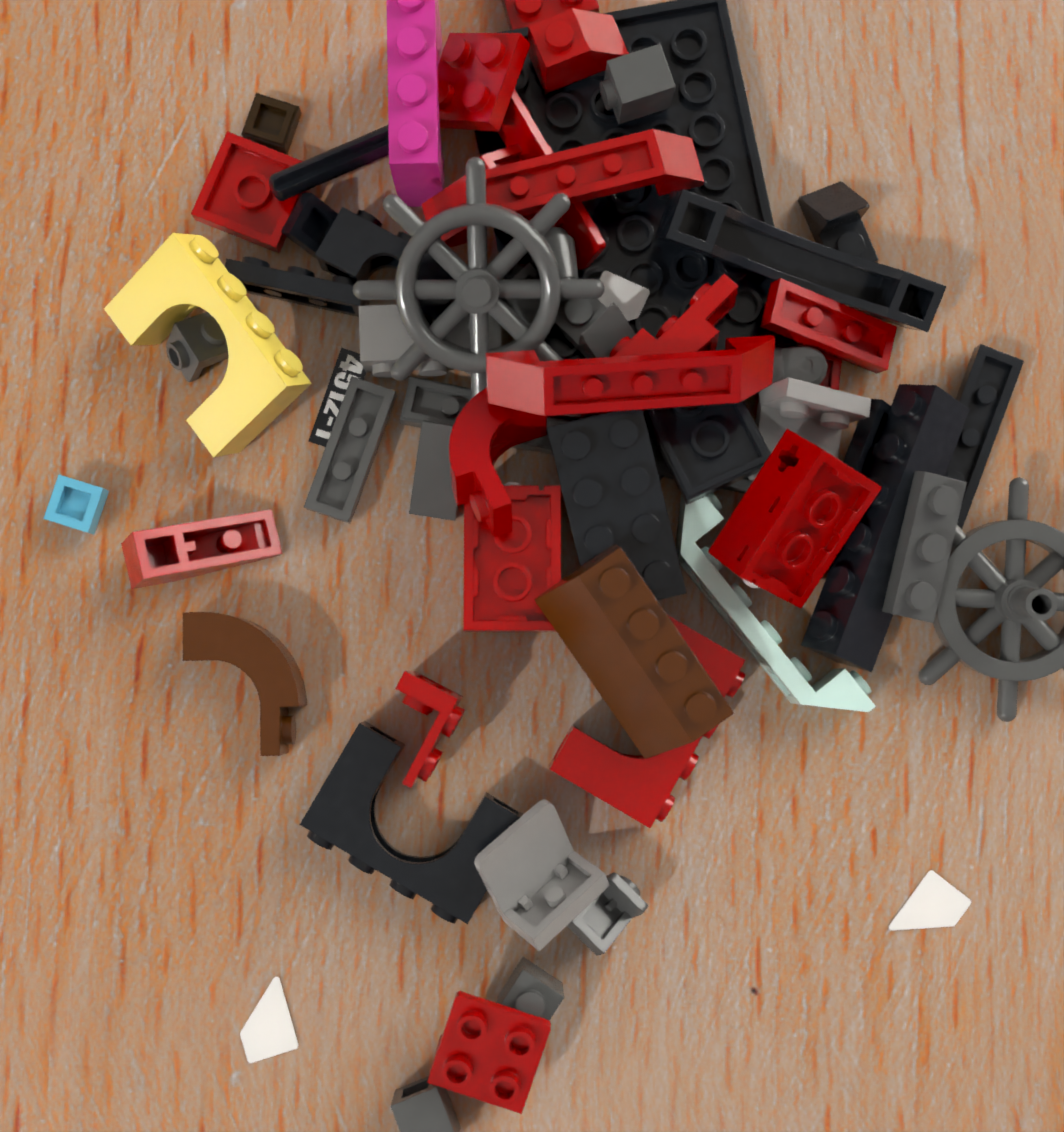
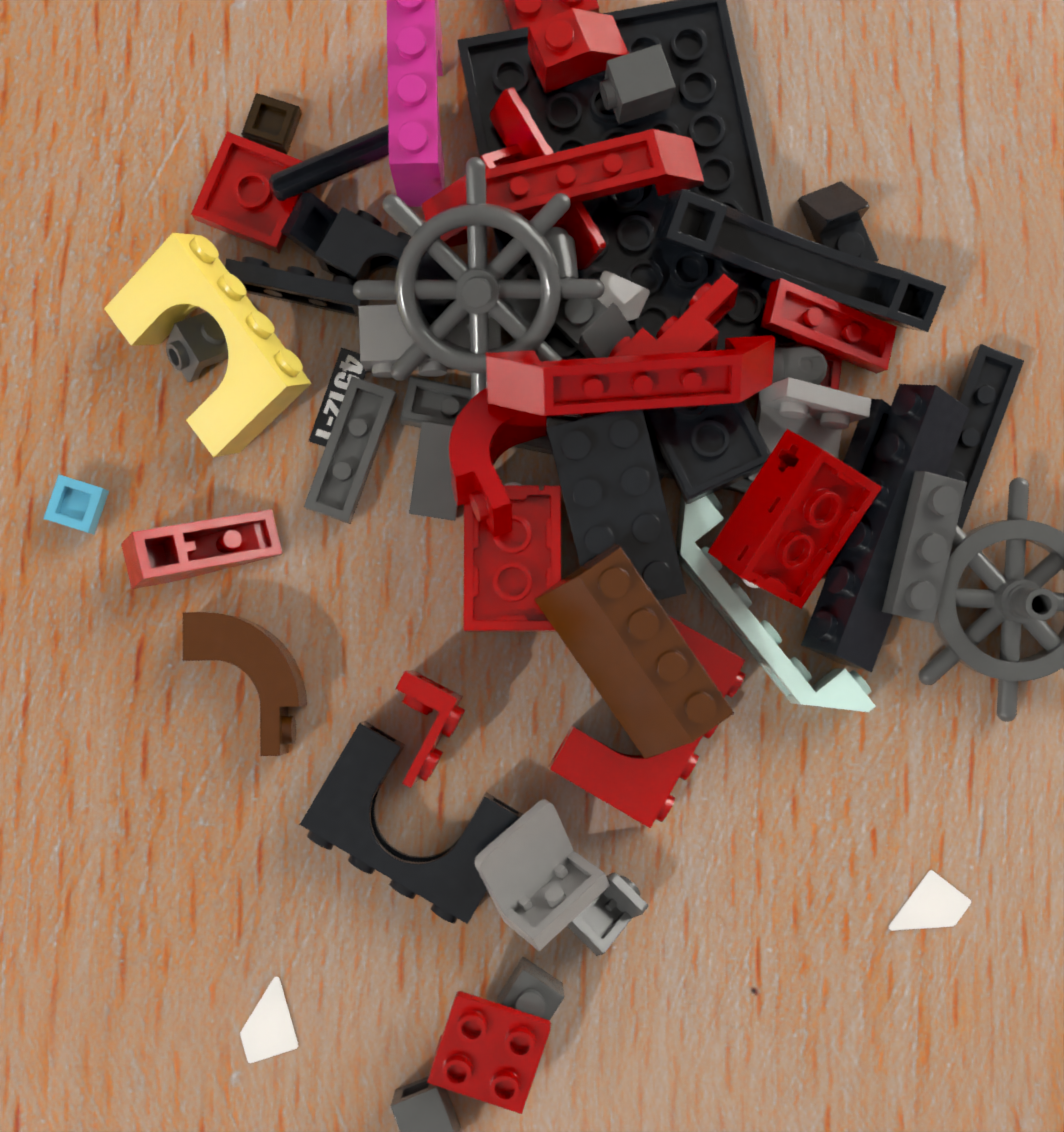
red plate [438,33,531,132] -> none

